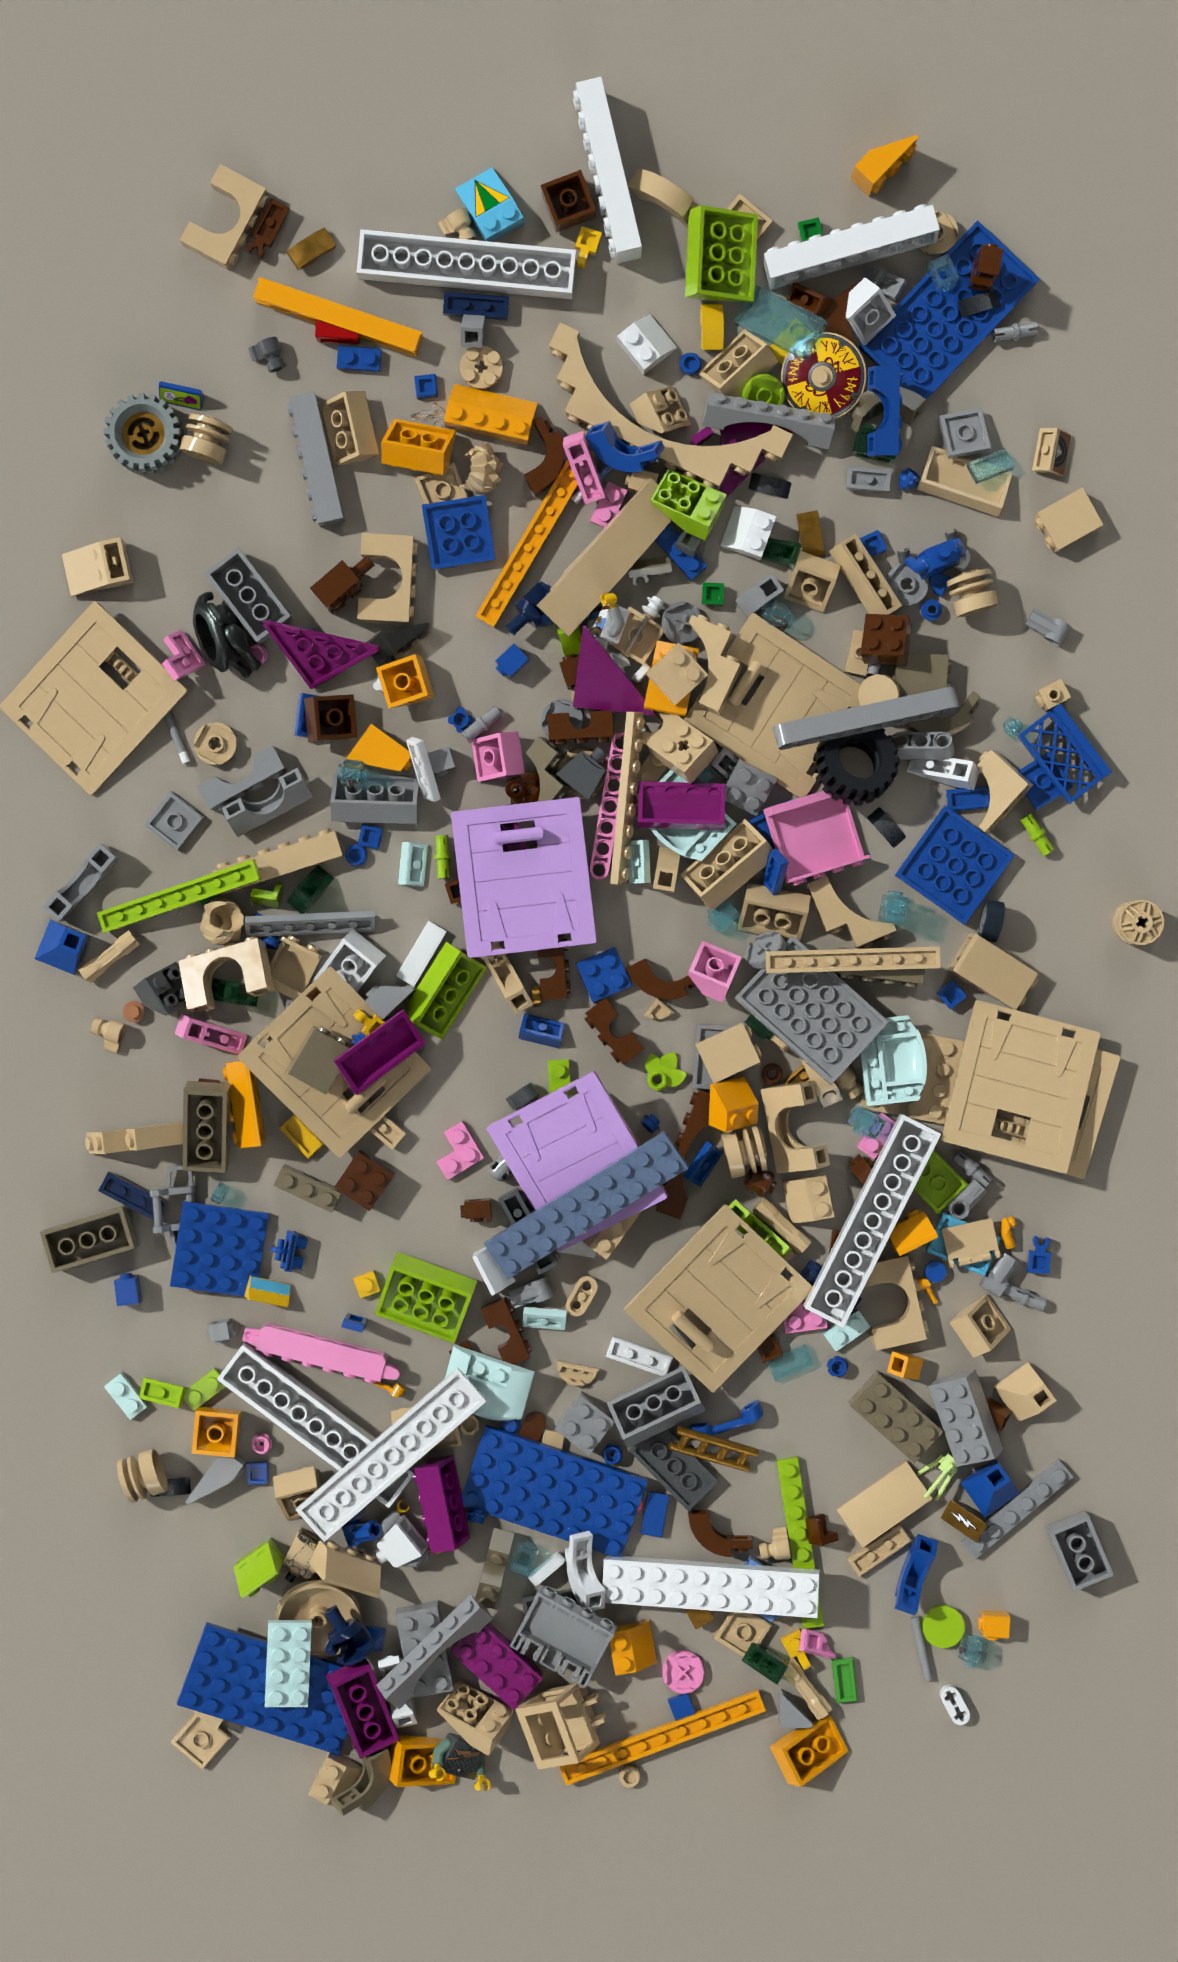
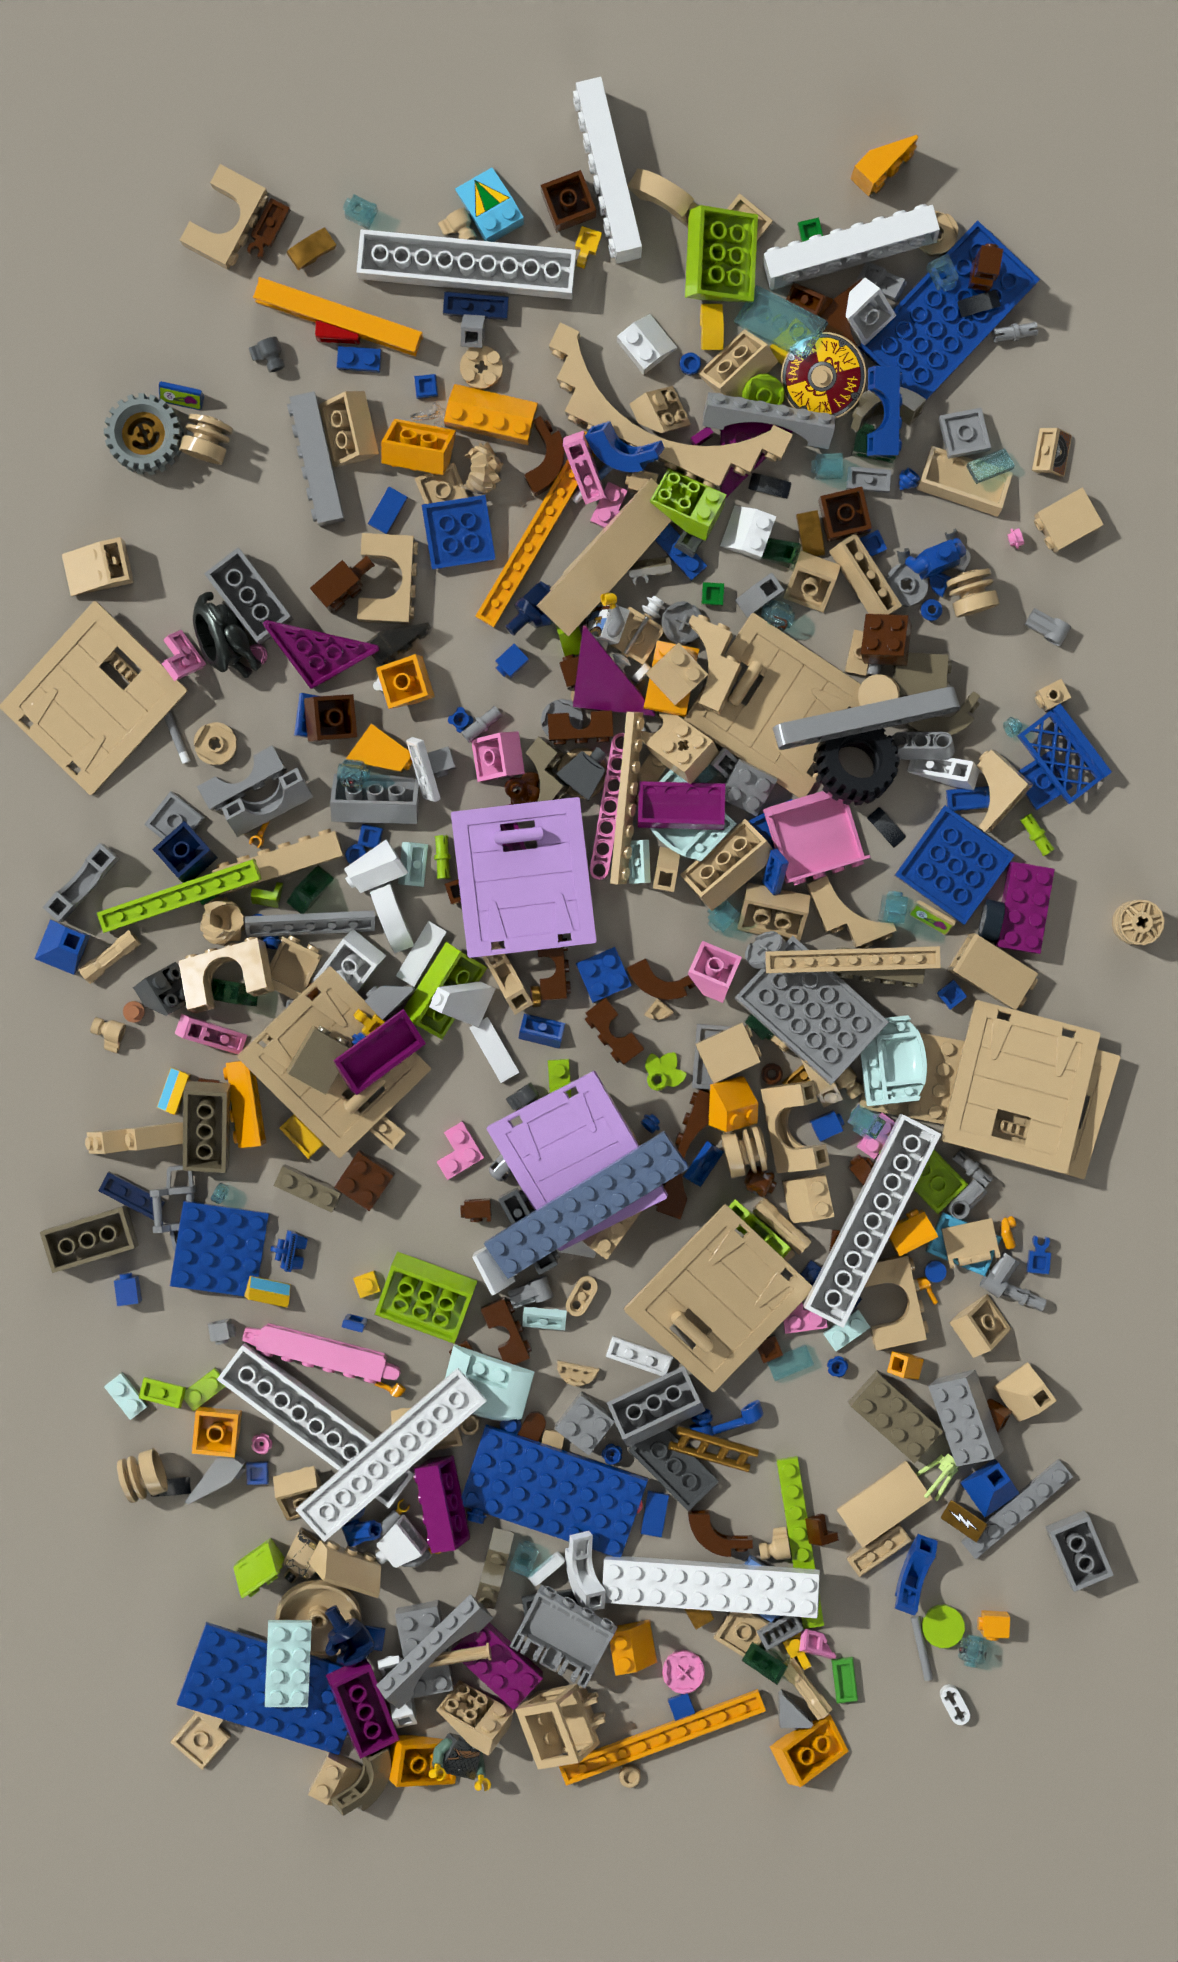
none -> dark blue slope [152,821,218,883]
none -> slope [157,1067,191,1115]
none -> light orange hand [249,820,270,848]
none -> clear light blue brick [343,194,378,230]
none -> white slope [344,840,408,893]
none -> blue tile [368,487,408,534]
none -> white arch [370,881,414,954]
none -> white slope [429,981,496,1028]
none -> tan axle [429,1643,492,1667]
none -> white tile [469,1017,519,1083]
none -> blue plate [691,1408,713,1426]
none -> light grey slope [756,1616,804,1651]
none -> blue brick [810,1110,845,1142]
none -> clear light blue brick [811,453,843,479]
none -> reddish brown brick [818,486,872,542]
none -> slope [909,900,956,935]
none -> magenta brick [994,862,1055,954]
none -> bright pink plate [1007,528,1024,549]

